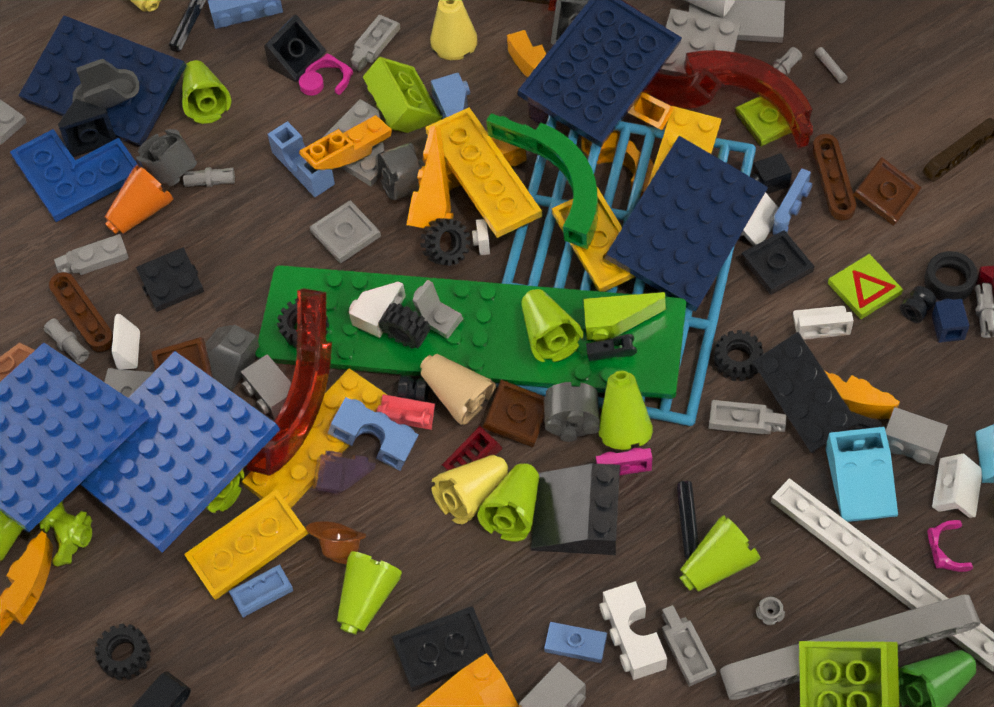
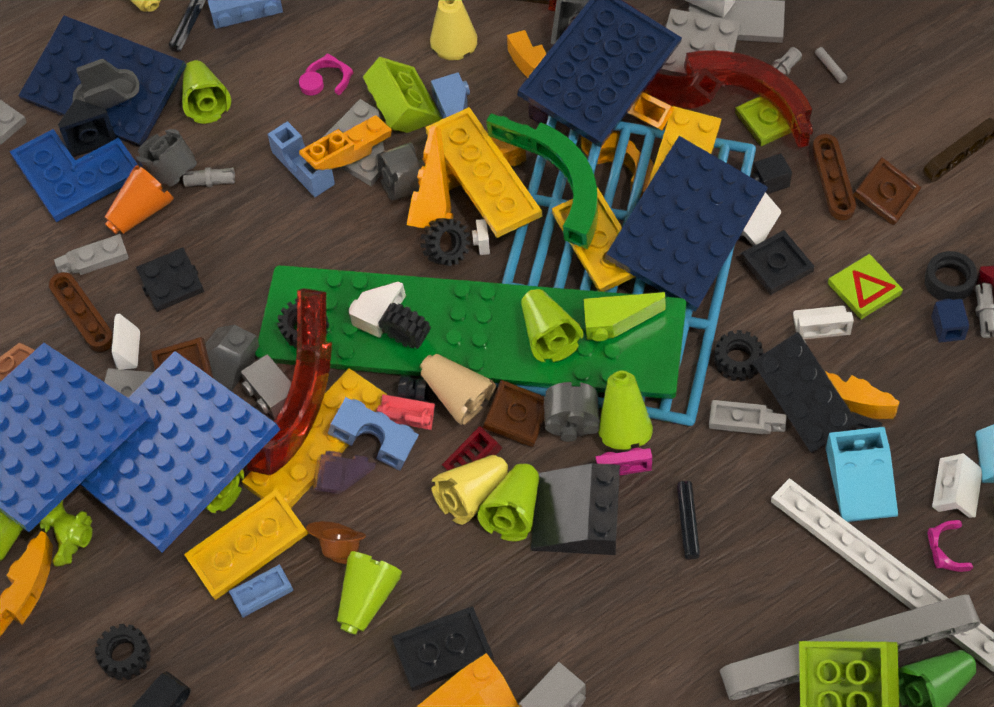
light grey pin [44,318,90,364] -> none
black slope [264,14,327,82] -> none
light grey plate [310,200,381,264] -> none
light grey hinge [351,15,400,72] -> none
light grey bracket [413,280,463,339] -> none
medium blue plate [544,622,607,663] -> none
black bar [586,334,637,362] -> none
white arch [599,581,667,680] -> none
light grey hinge [662,605,716,687] -> none
lime cone [680,515,760,592] -> none
light grey plate [756,597,785,625] -> none
medium blue plate [772,168,812,235] -> none
light grey brick [886,407,948,465] -> none
black wheel [900,286,937,323] -> none

